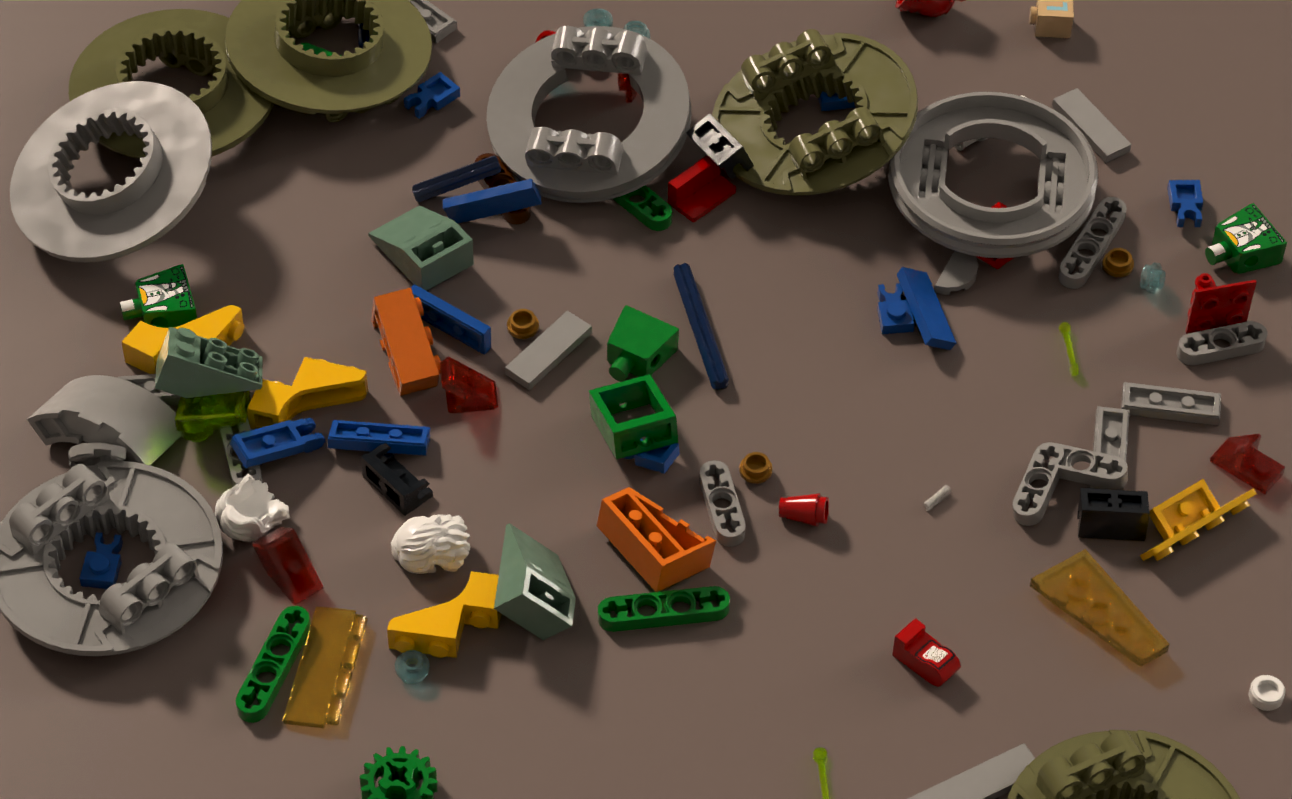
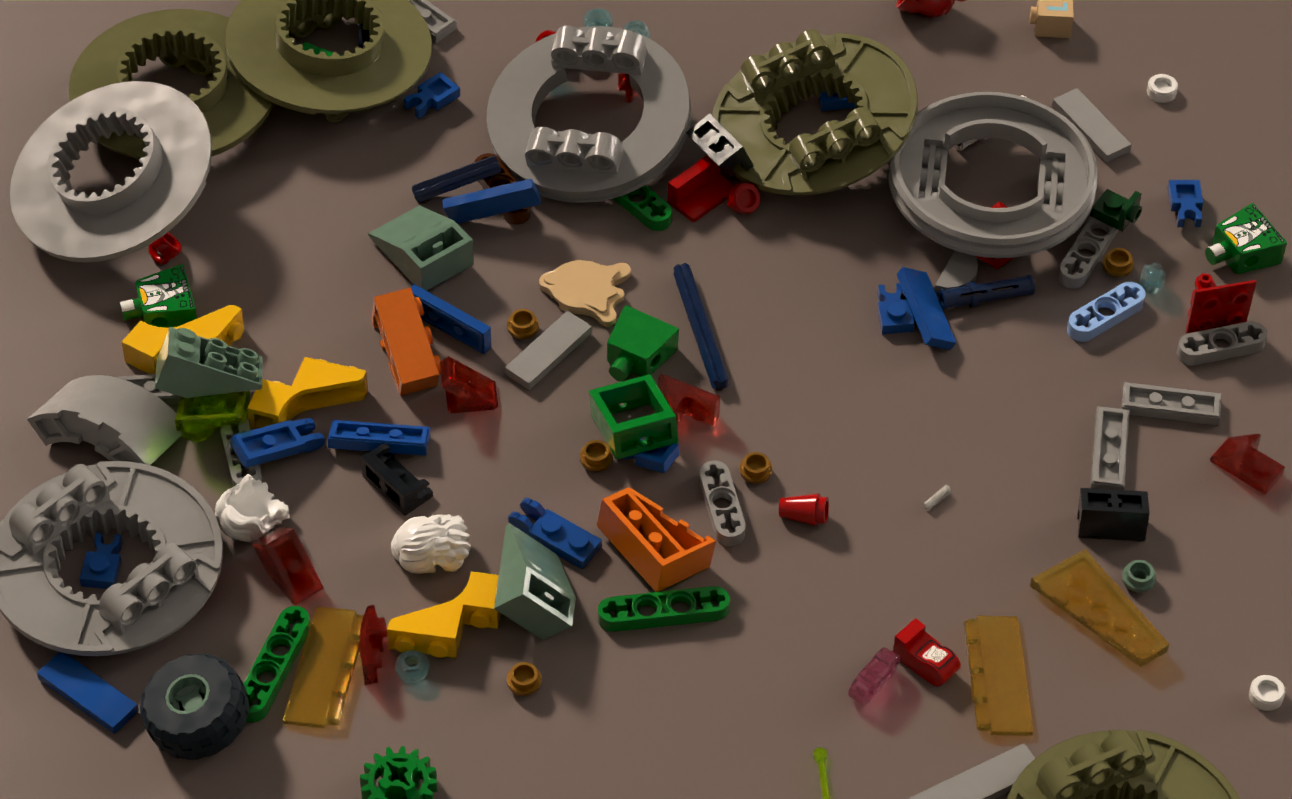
light grey tile [68,443,127,468] -> none
light grey beam [1012,442,1129,526] -> none
clear neon green hinge [1058,322,1079,376] -> none
yellow bracket [1140,479,1257,561] -> none
none -> blue tile [37,652,139,734]
none -> black wheel [140,653,250,760]
none -> red tile [149,232,182,265]
none -> clear red slope [359,605,388,686]
none -> pearl gold plate [507,662,542,696]
none -> blue hinge [508,497,602,569]
none -> tan tile [539,260,631,327]
none -> pearl gold plate [580,440,613,471]
none -> clear red slope [658,374,720,426]
none -> red tile [727,183,760,214]
none -> clear pink beam [848,647,900,705]
none -> dark blue pin [939,275,1035,310]
none -> clear yellow windscreen [964,615,1033,736]
none -> light blue beam [1067,282,1145,342]
none -> dark green bracket [1090,189,1142,232]
none -> sand green plate [1122,560,1156,593]
none -> white tile [1147,74,1178,103]

